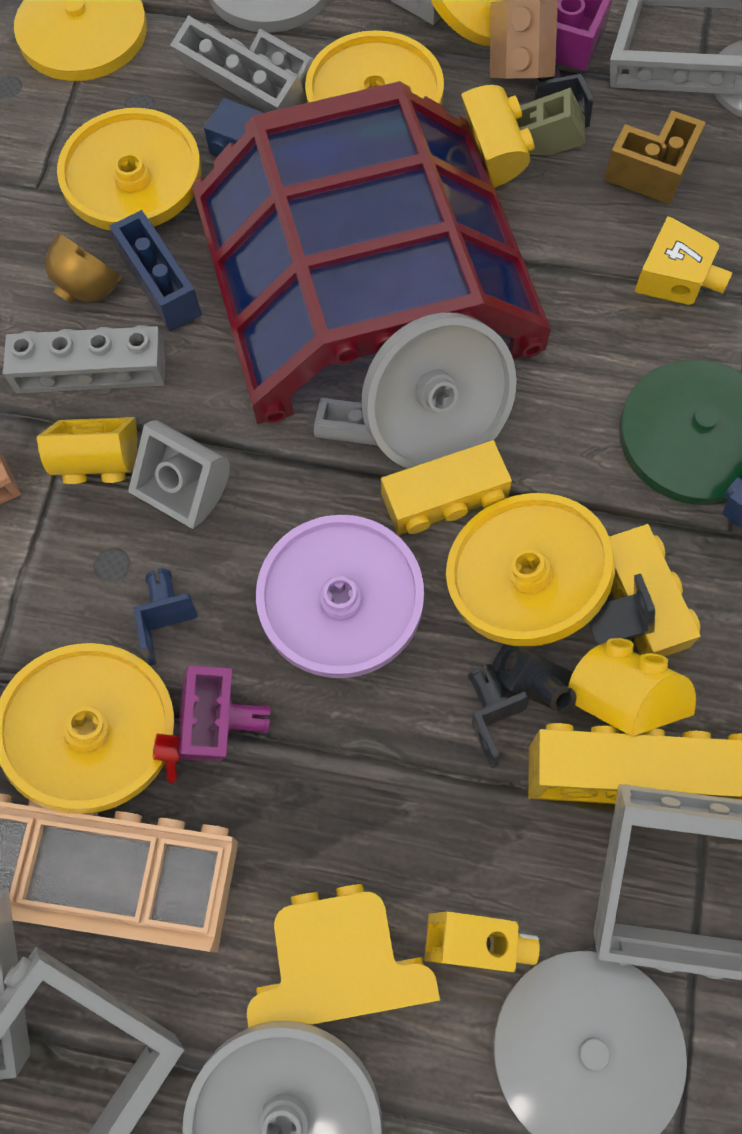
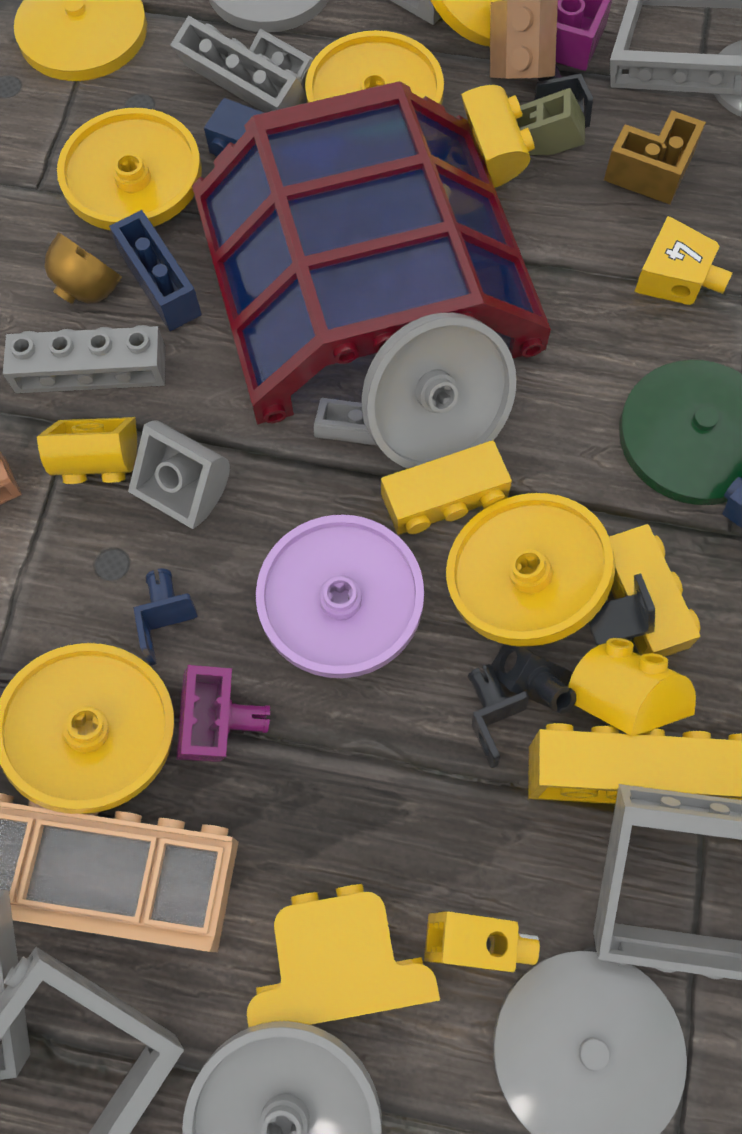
red hand [152,733,180,783] -> none

